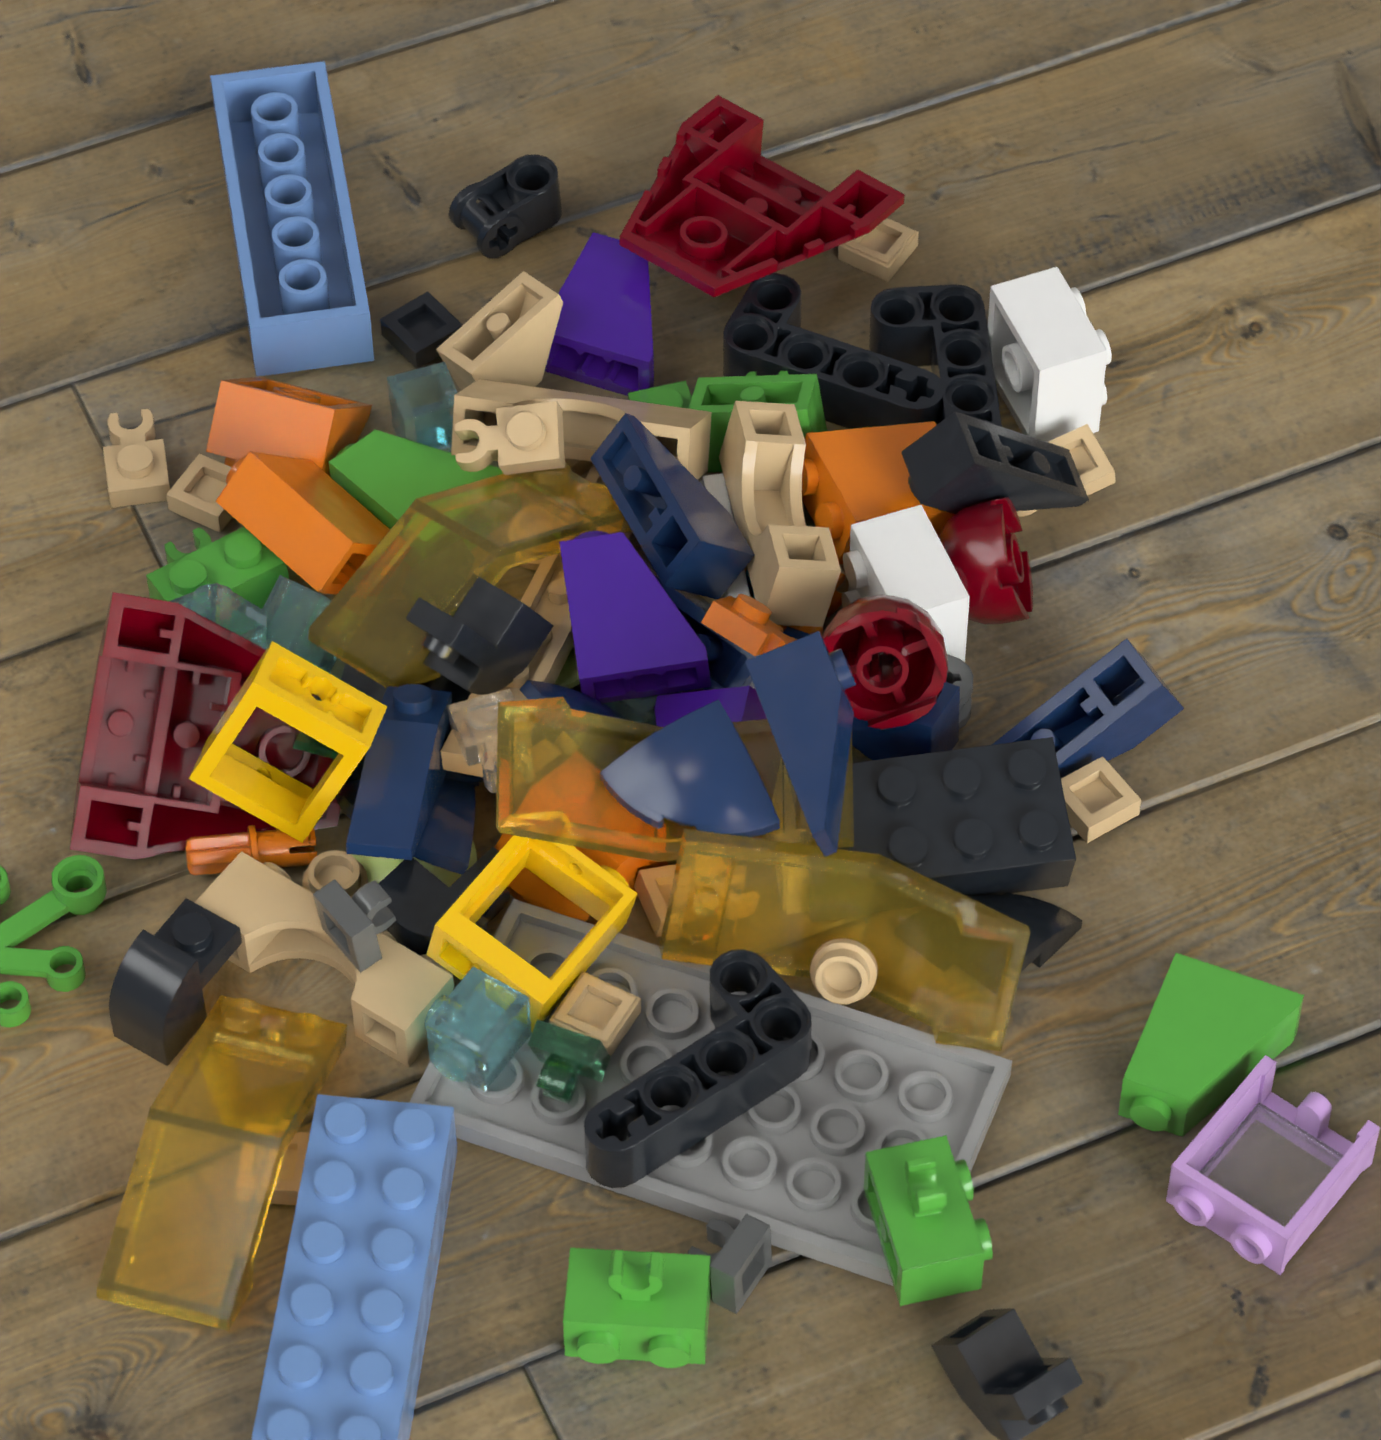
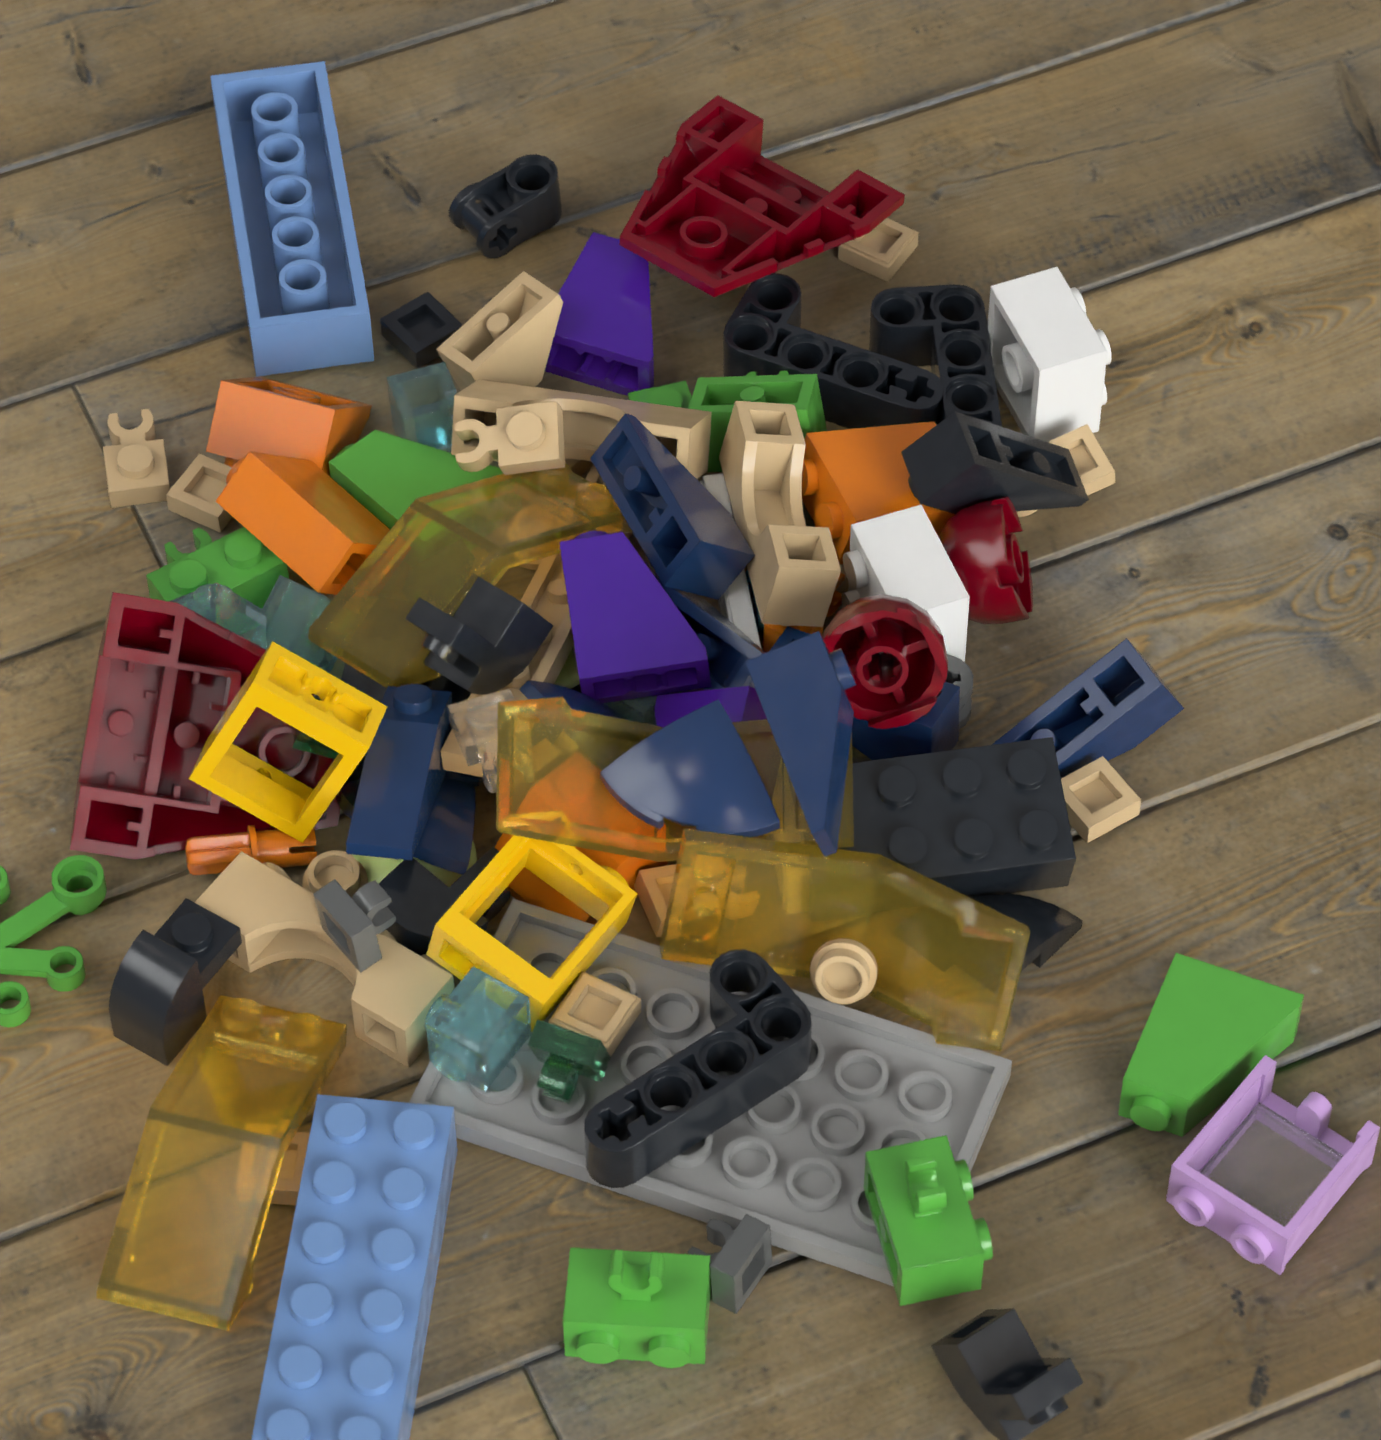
orange plate [701,594,797,656] -> none

